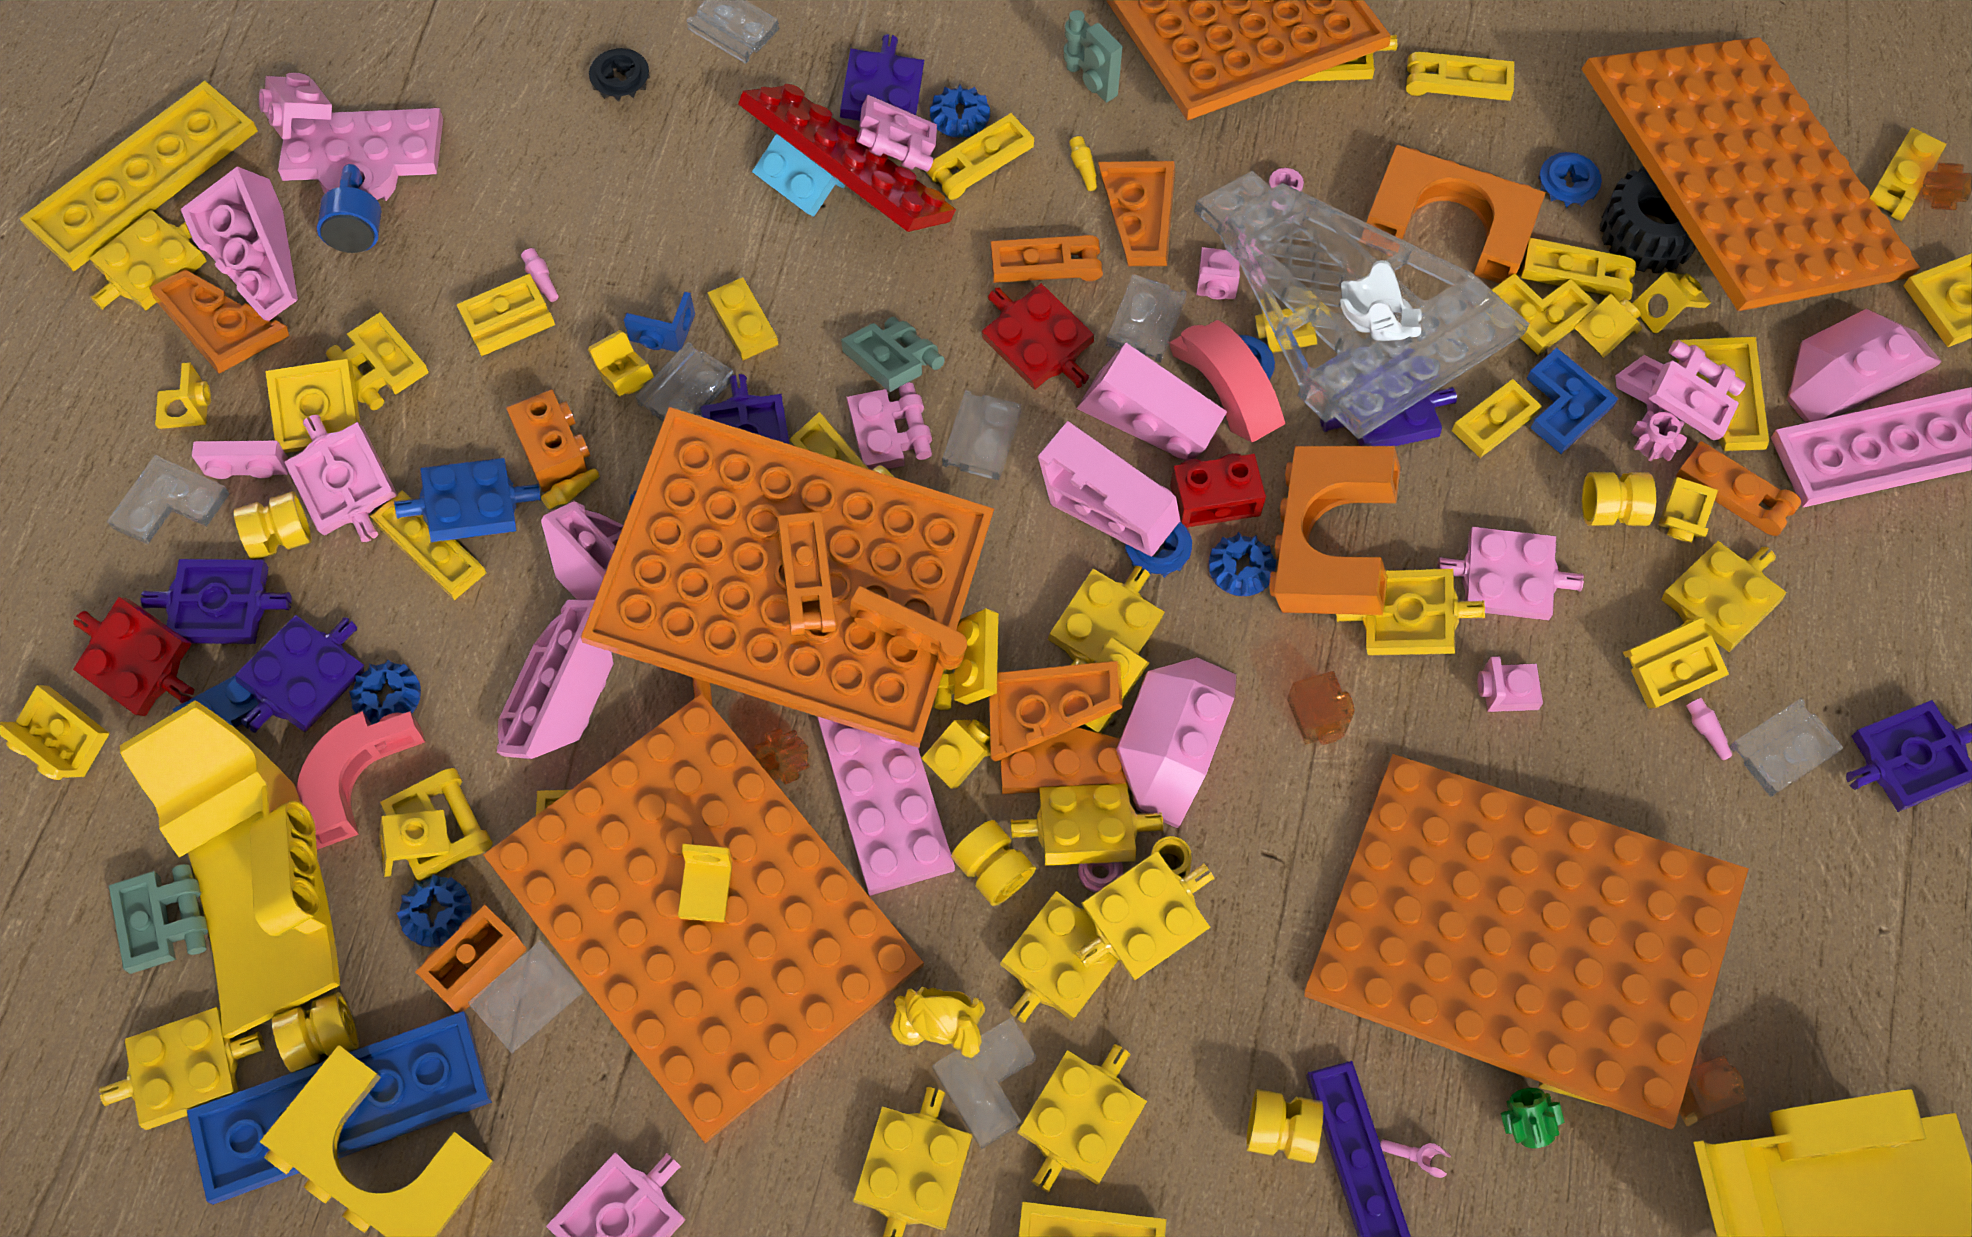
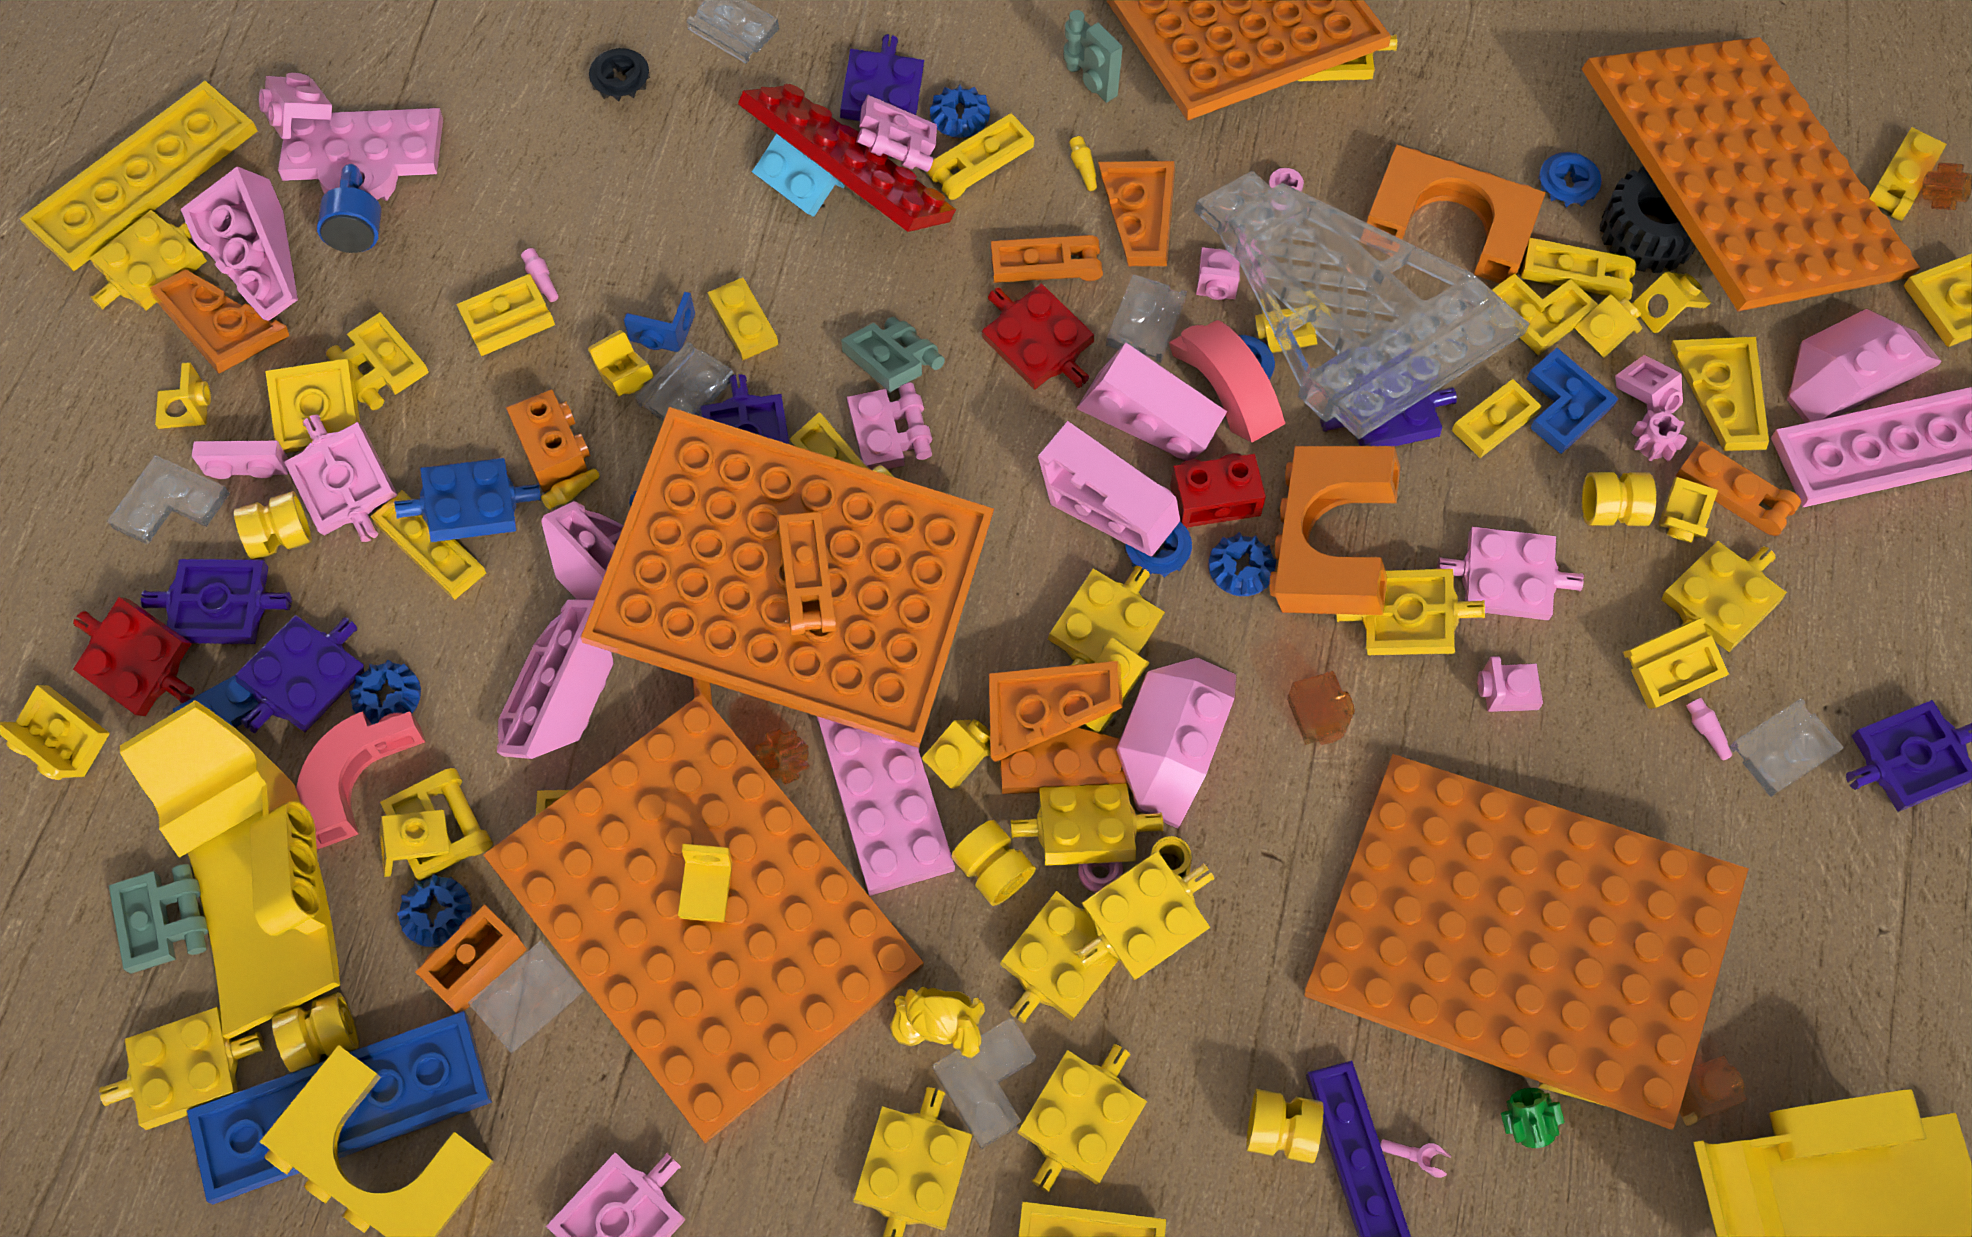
orange plate [849,586,967,670] -> none
yellow plate [934,608,999,710] -> none
clear plate [942,390,1022,480] -> none
white helmet [1340,260,1422,341] -> none
yellow plate [1406,52,1515,101] -> none
bright pink plate [1648,339,1746,440] -> none

